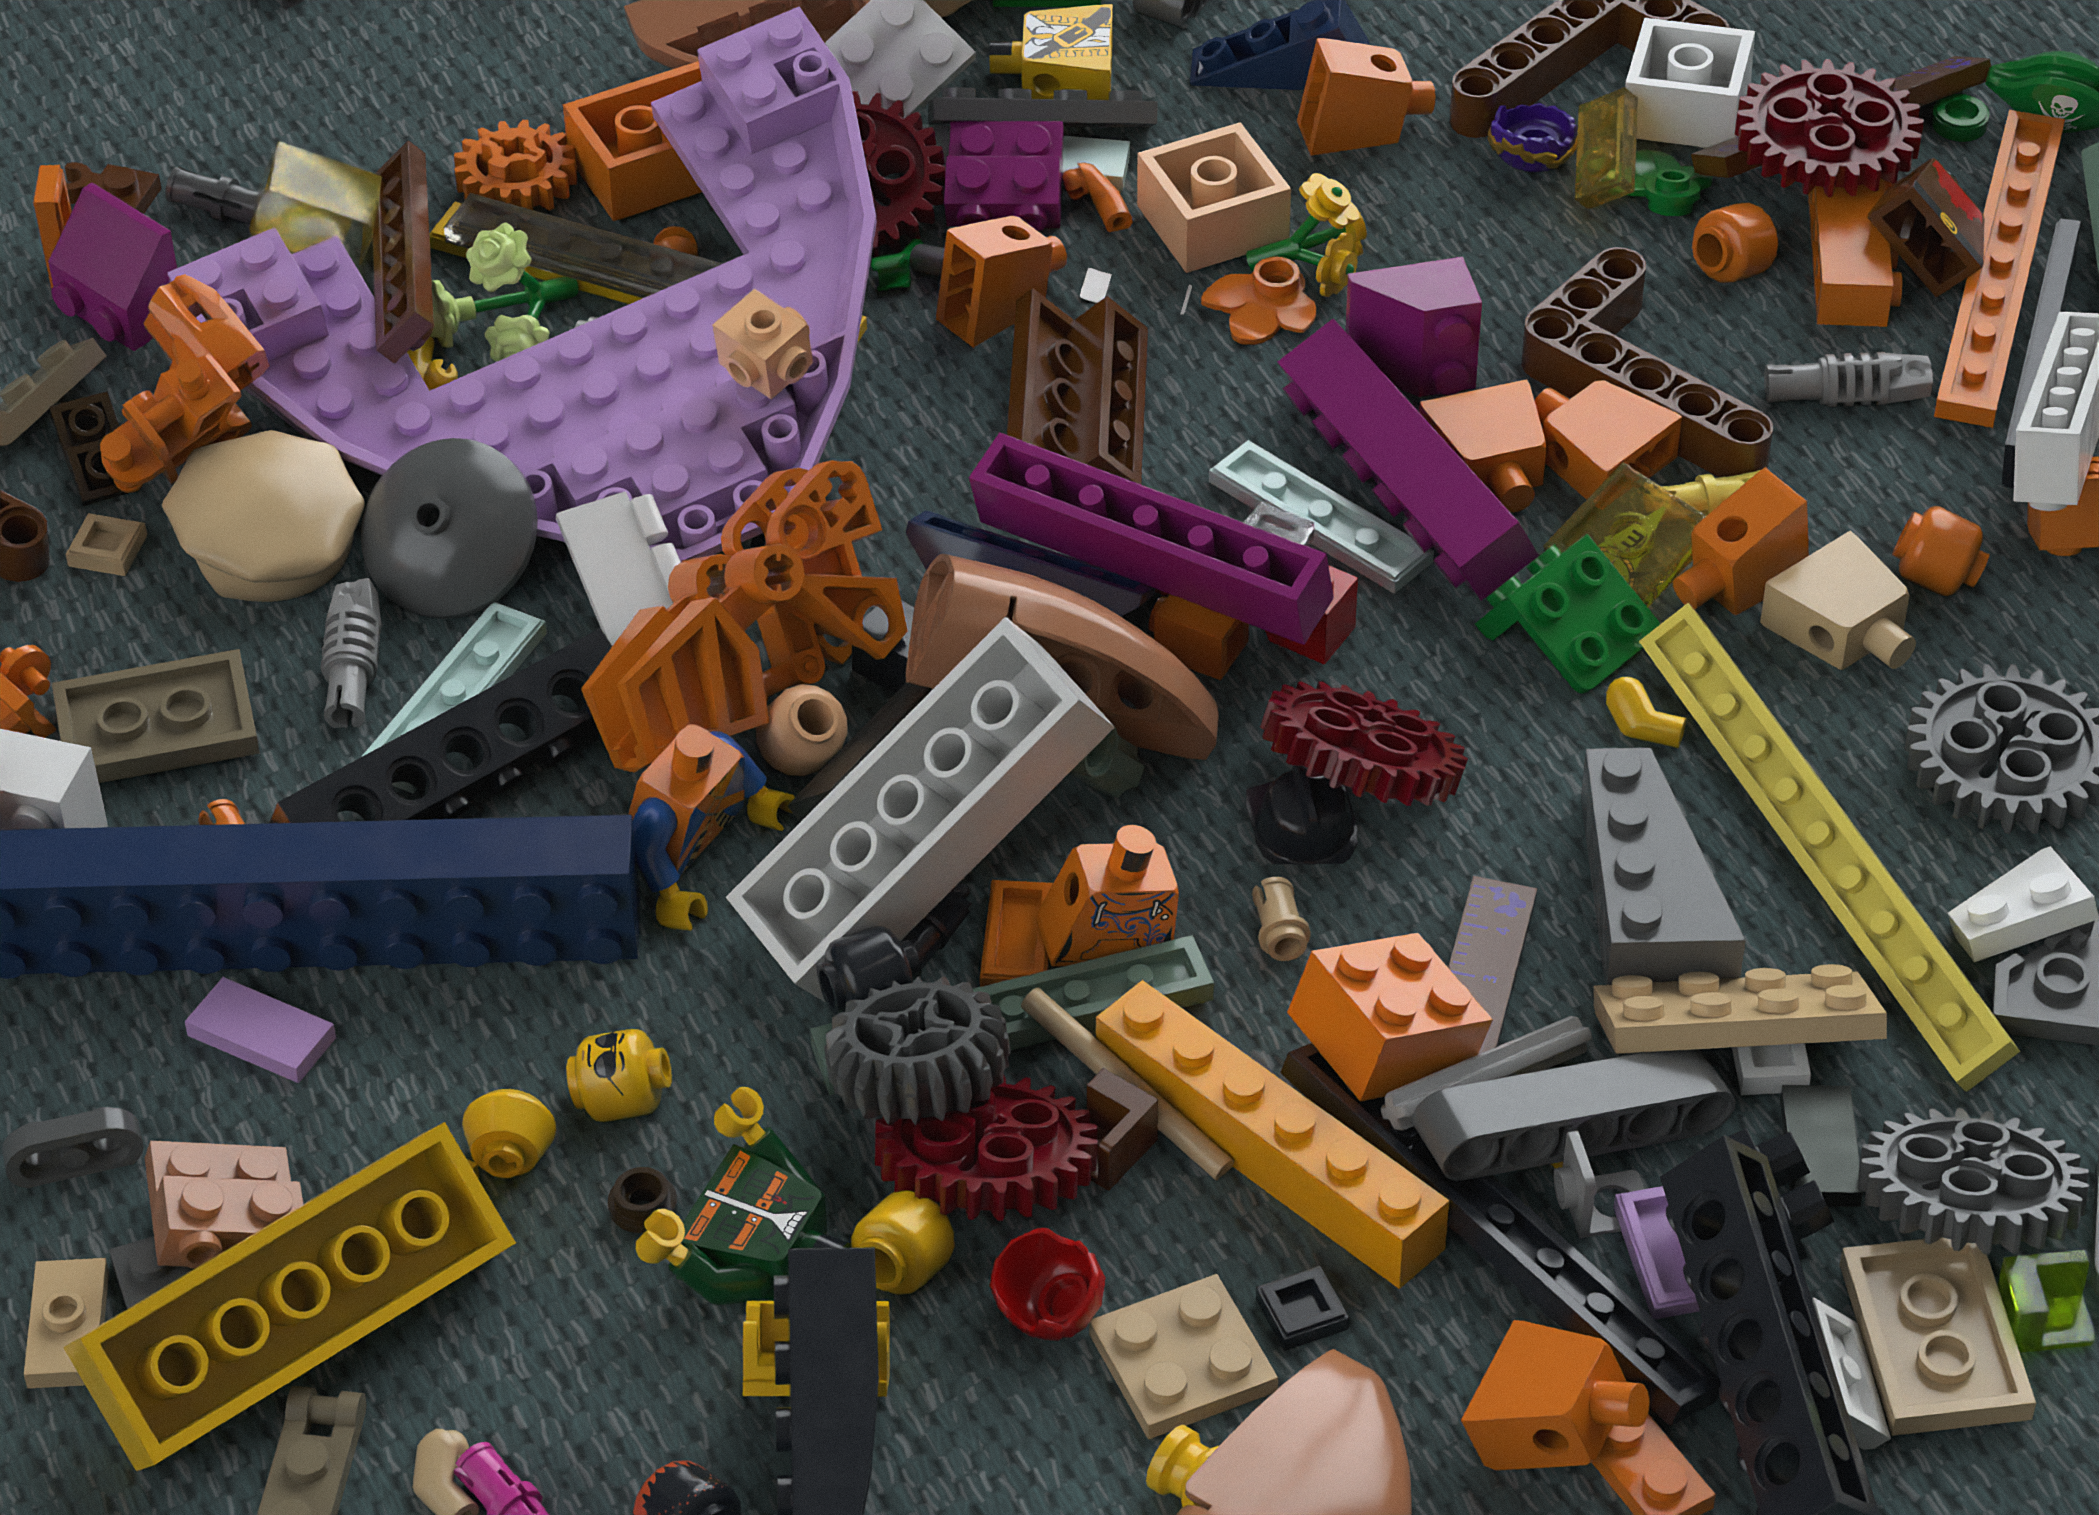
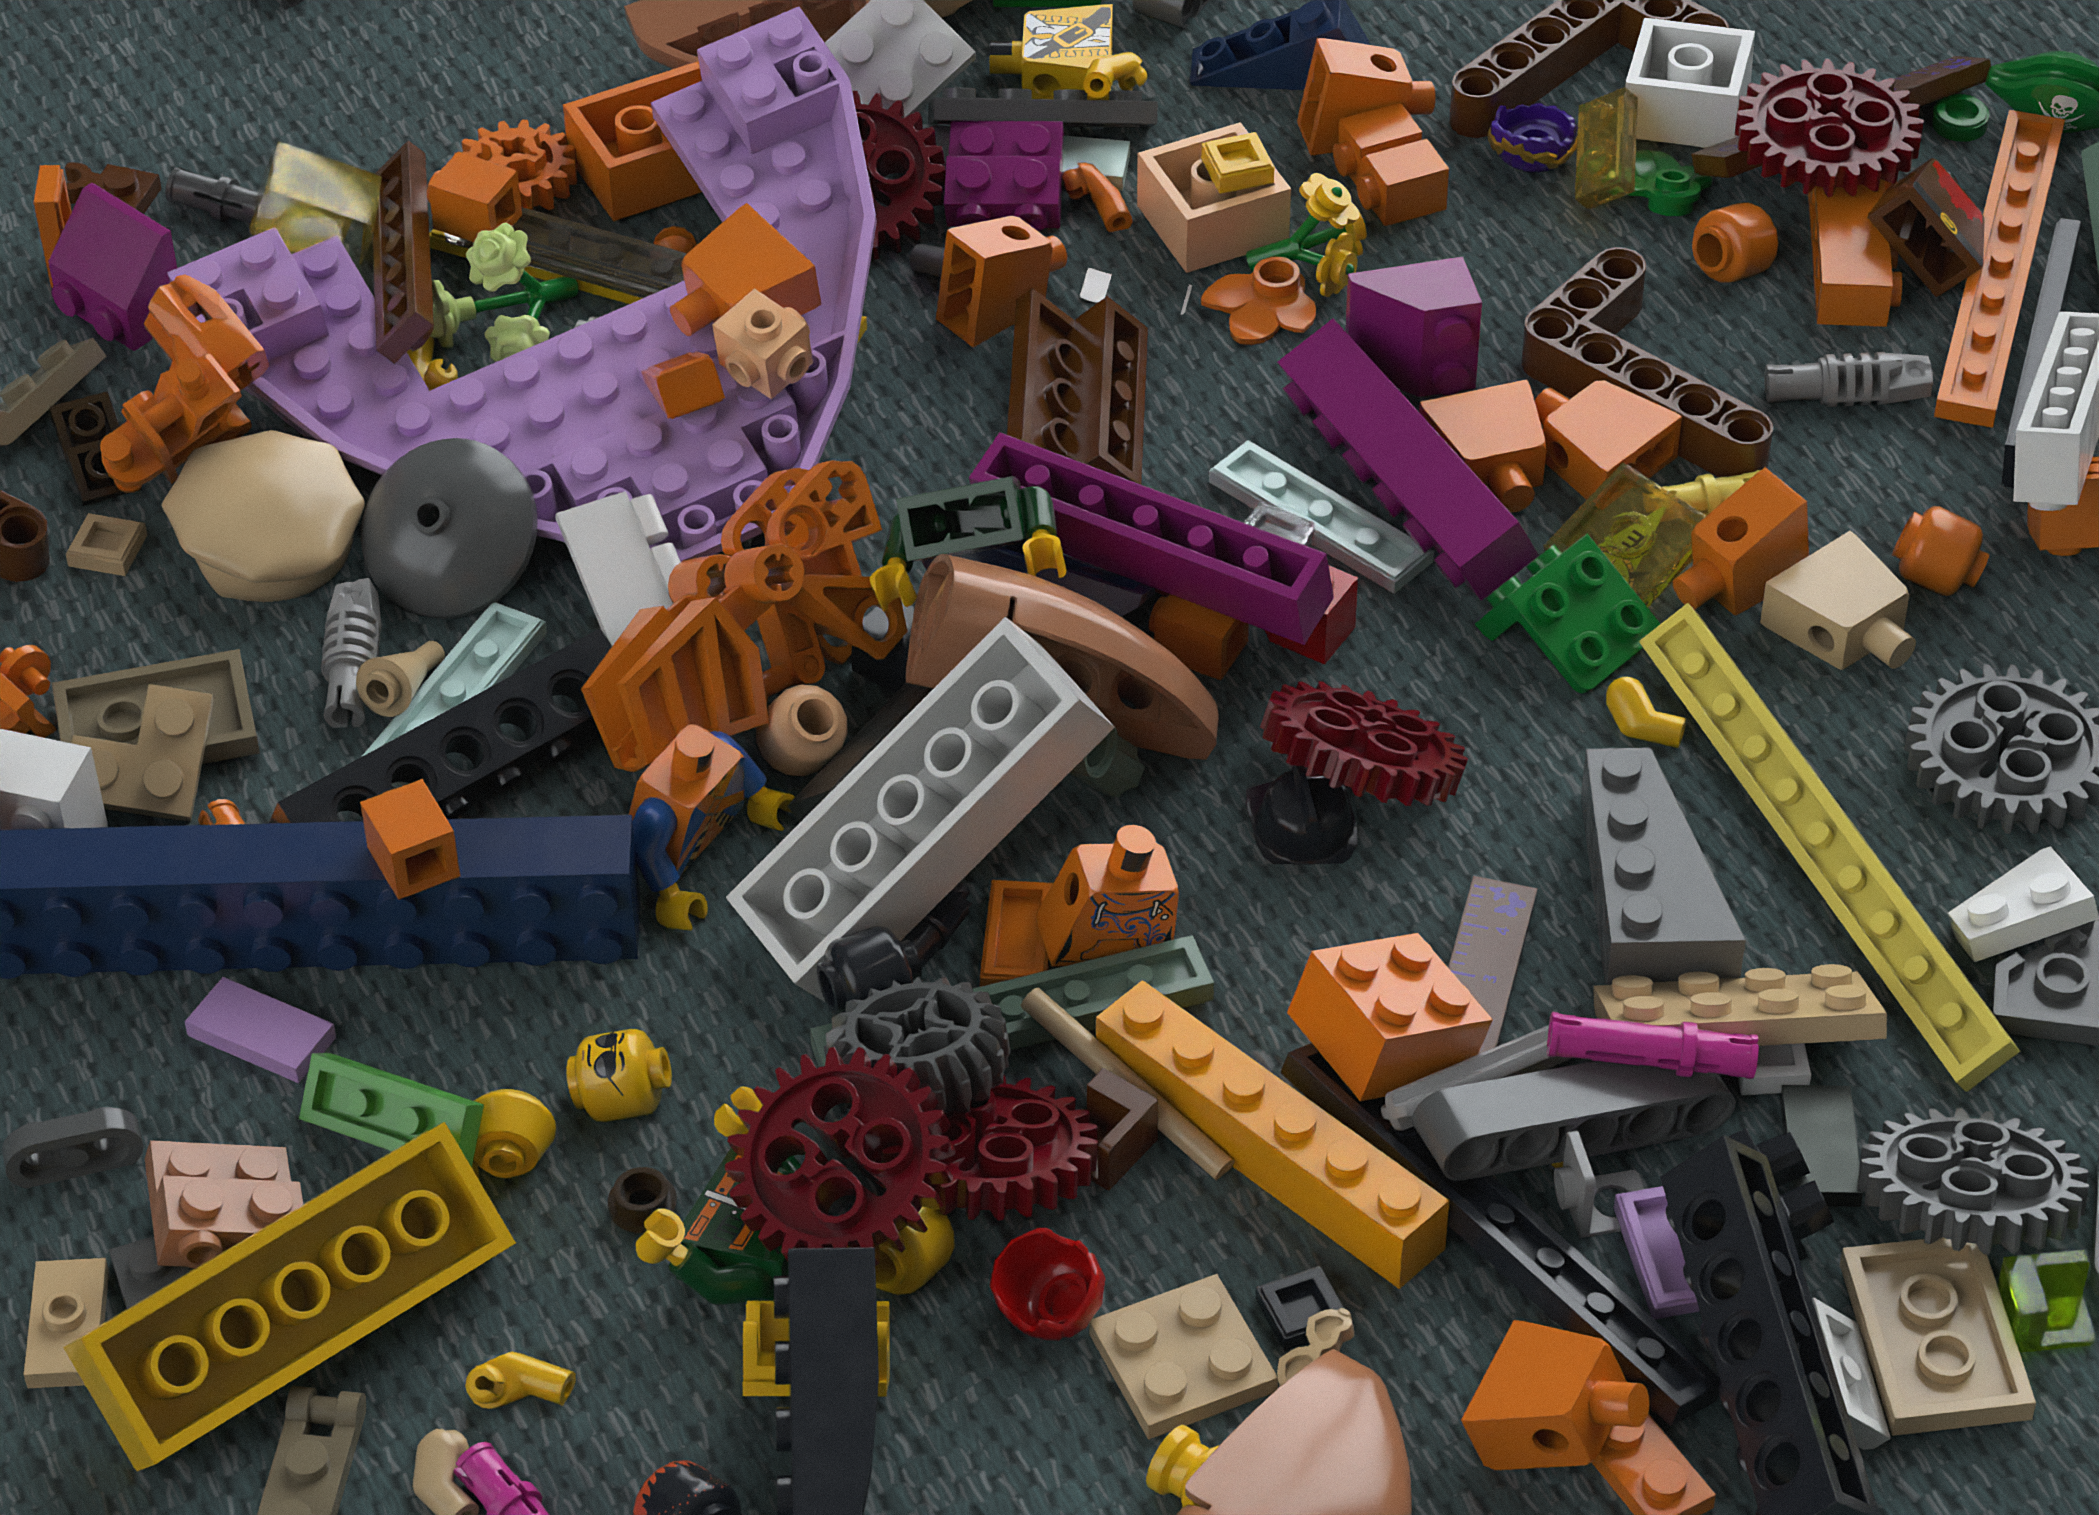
green hand [871,238,924,292] -> none
tan pin [1252,877,1311,961] -> none
none -> tan plate [71,684,214,821]
none -> bright green plate [299,1053,484,1167]
none -> tan cone [356,641,445,717]
none -> orange brick [360,779,460,900]
none -> orange brick [427,151,522,242]
none -> yellow arm [465,1352,576,1409]
none -> orange slope [641,351,725,419]
none -> orange torso [669,203,822,336]
none -> dark red gear [725,1047,955,1266]
none -> dark green torso [870,476,1066,611]
none -> yellow arm [1083,52,1147,98]
none -> yellow tile [1201,132,1275,194]
none -> tan piece [1277,1308,1354,1386]
none -> orange piece [1333,102,1449,226]
none -> dark pink pin [1547,1012,1759,1079]

